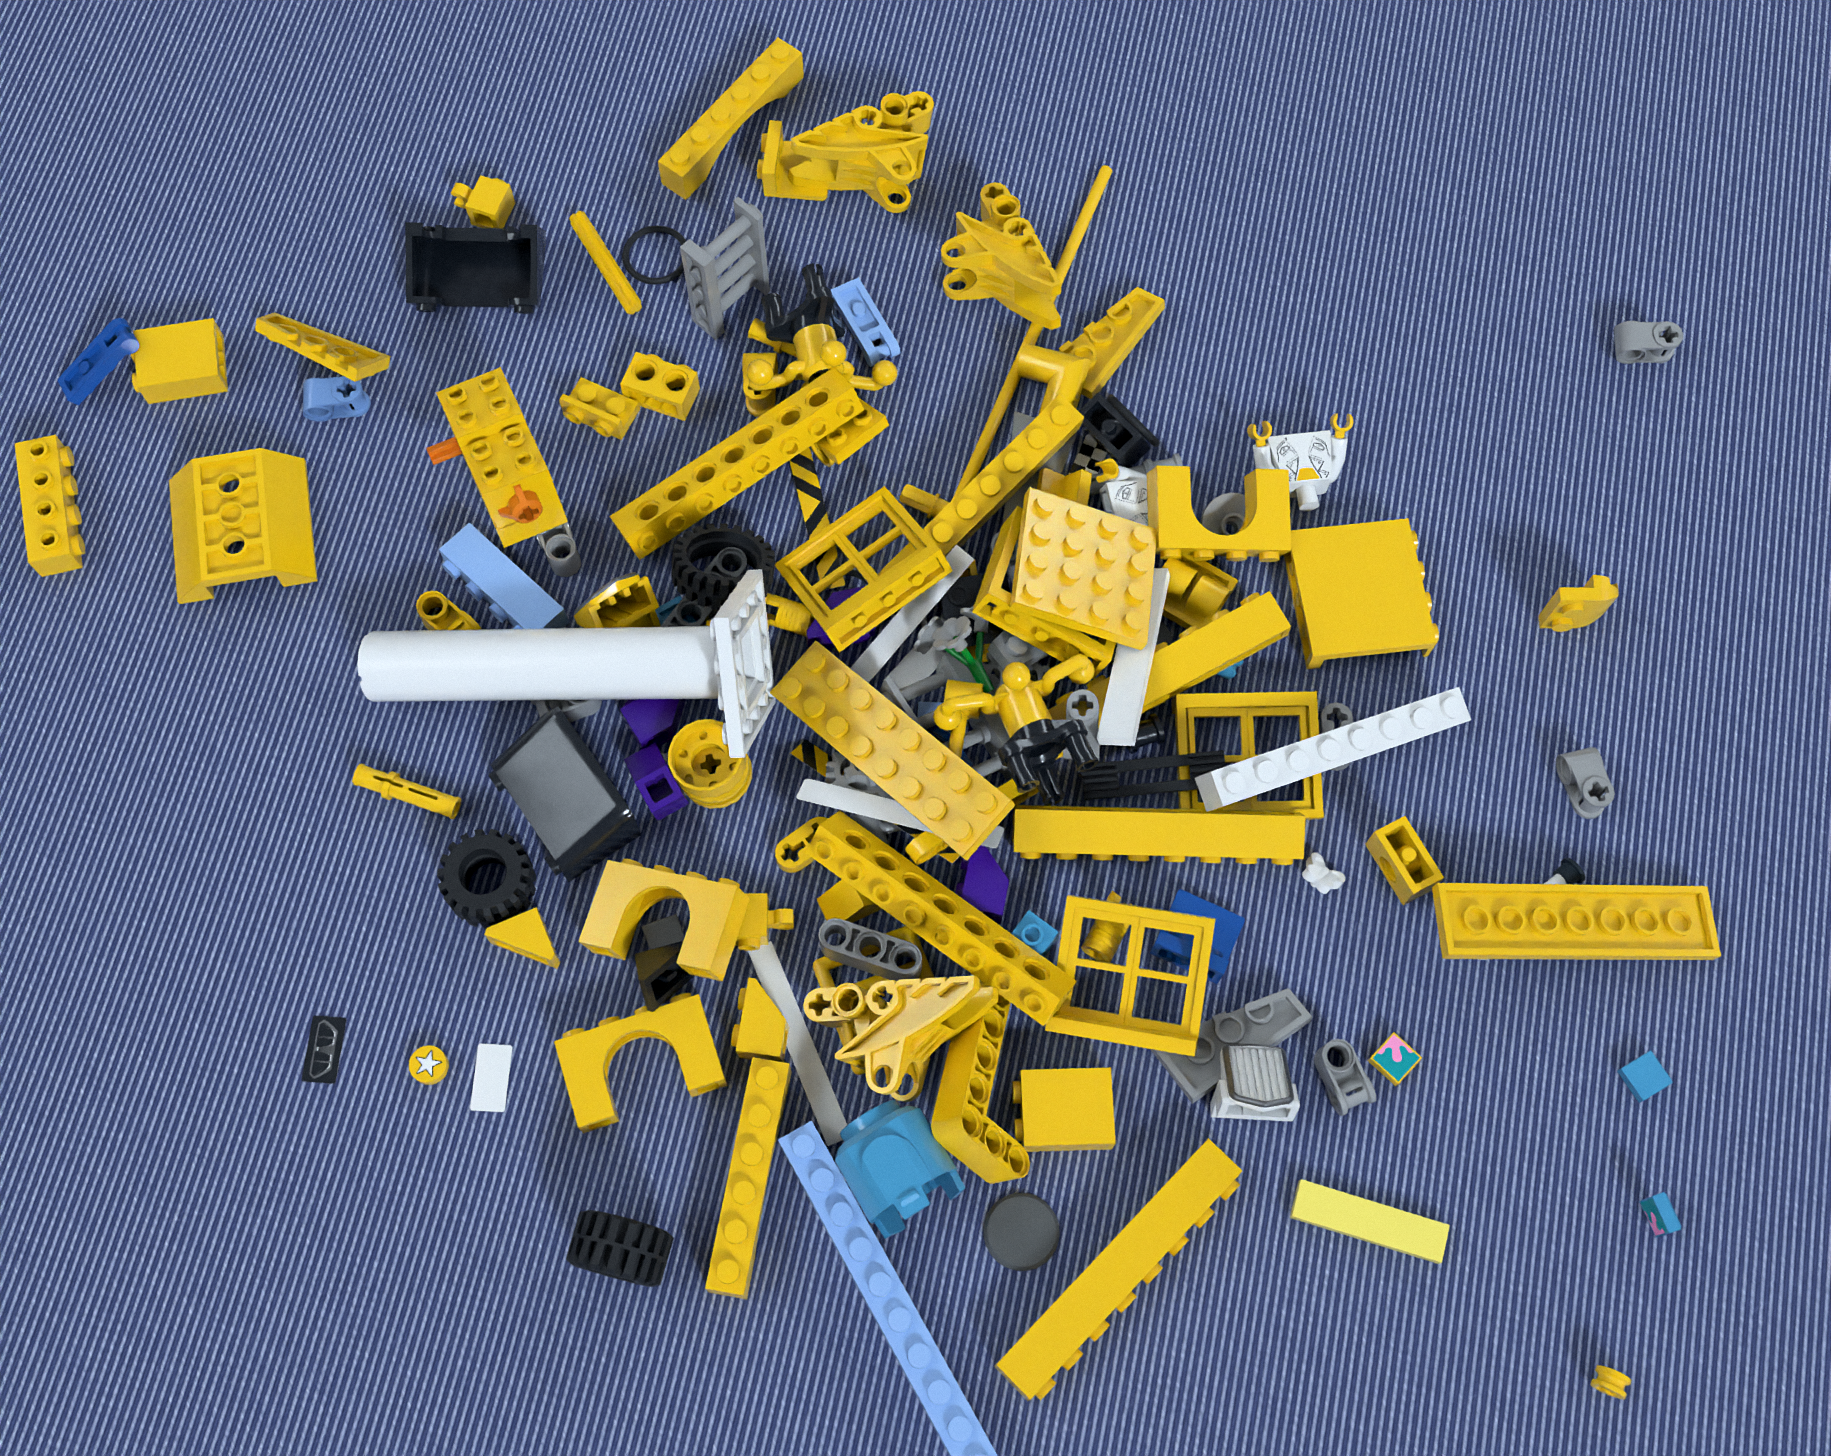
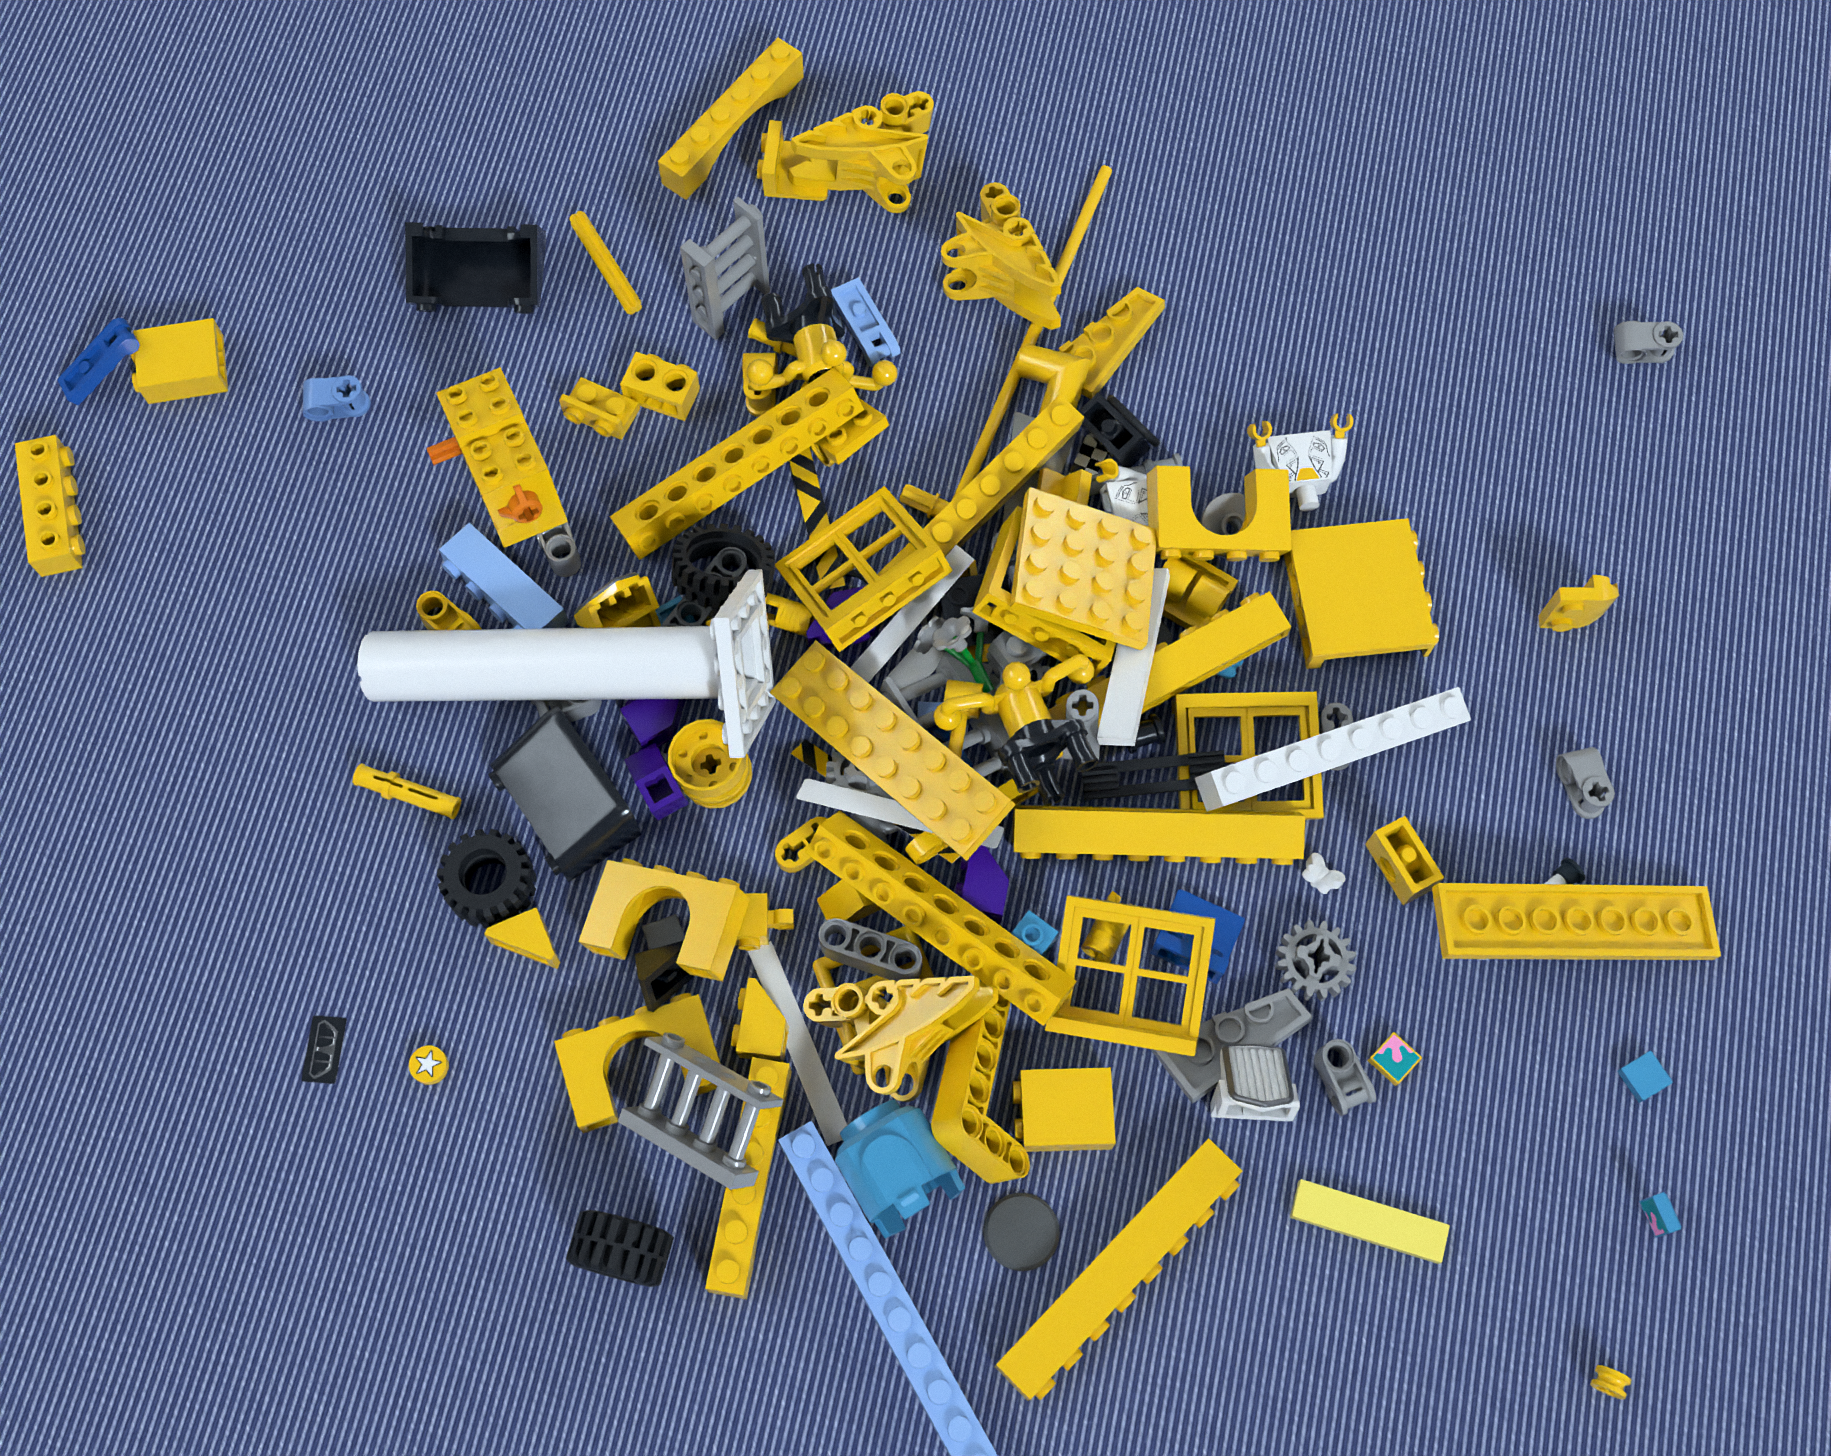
yellow slope [169,448,318,604] -> none
yellow wing [255,312,391,382] -> none
yellow brick [451,175,515,229] -> none
white sticker [470,1044,512,1112] -> none
black tyre [622,225,686,285] -> none
none -> light grey fence [618,1033,784,1190]
none -> light grey gear [1275,920,1357,1001]

